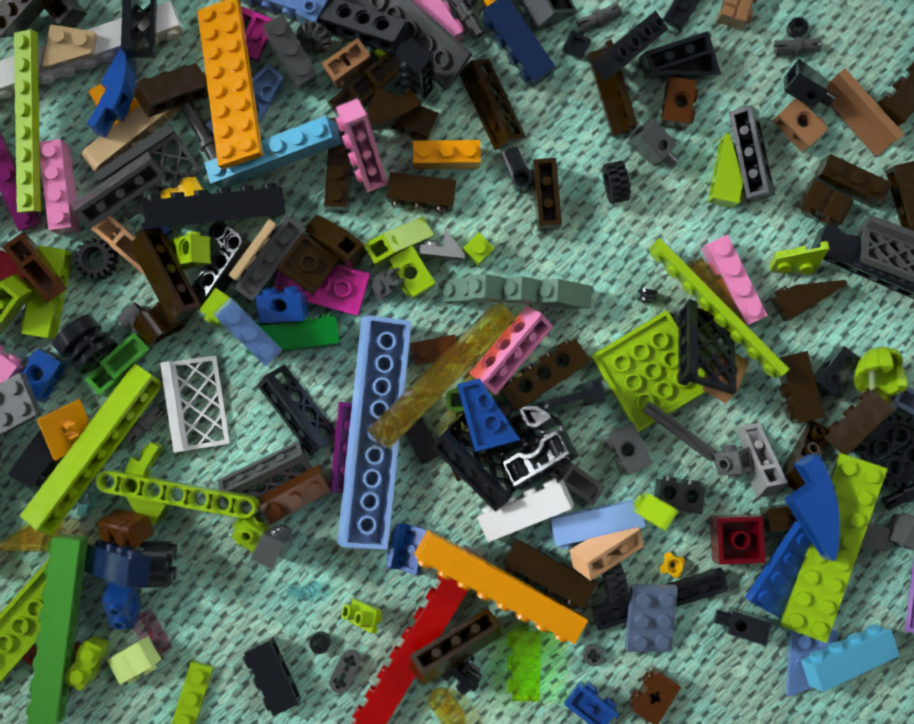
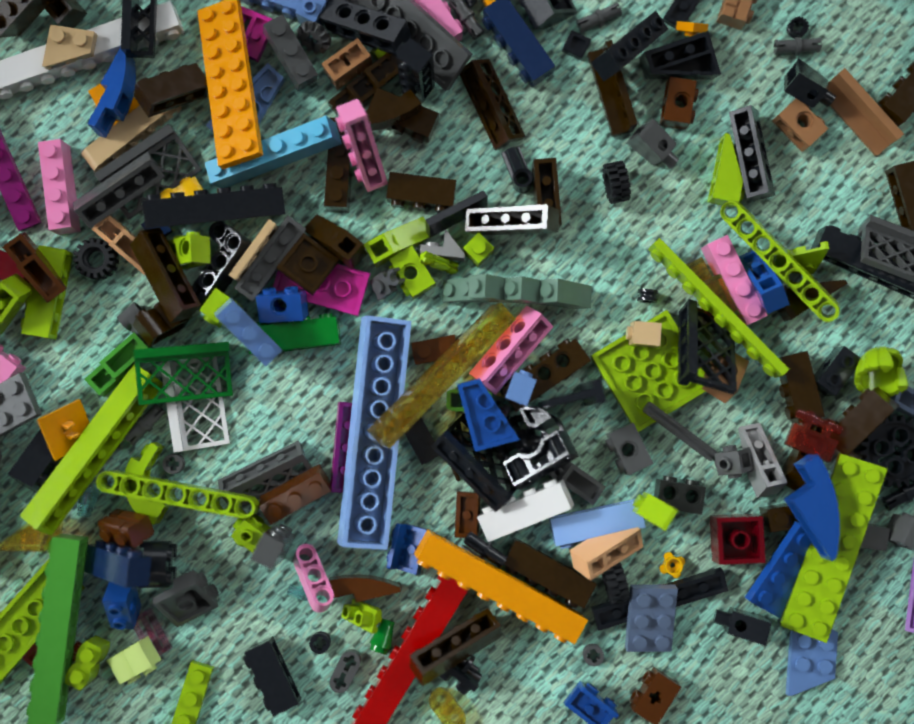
lime plate [14,29,41,214] -> none
blue brick [20,349,69,402] -> none
black wheel [52,315,117,375] -> none
dark grey pin [181,103,217,161] -> none
black fence [257,364,335,456] -> none
light orange brick [413,140,481,169] -> none
clear neon green brick [507,626,541,702] -> none
dark brown brick [797,180,854,227] -> none
medium azure brick [801,624,899,692] -> none
dark brown brick [812,154,892,208] -> none
none -> green fence [133,342,233,405]
none -> dark grey plate [152,569,219,627]
none -> dark grey bush [162,454,185,474]
none -> bright pink beam [293,544,334,613]
none -> reddish brown slope [328,574,402,602]
none -> green cone [369,618,395,655]
none -> lime axle [419,251,459,274]
none -> black tile [425,191,488,237]
none -> reddish brown plate [455,491,481,538]
none -> black axle [463,532,508,569]
none -> brick [465,205,559,235]
none -> medium blue brick [504,370,537,406]
none -> tan brick [626,321,662,348]
none -> light orange plate [676,21,709,36]
none -> lime beam [720,200,840,322]
none -> blue slope [739,250,790,314]
none -> clear red plate [784,408,843,463]

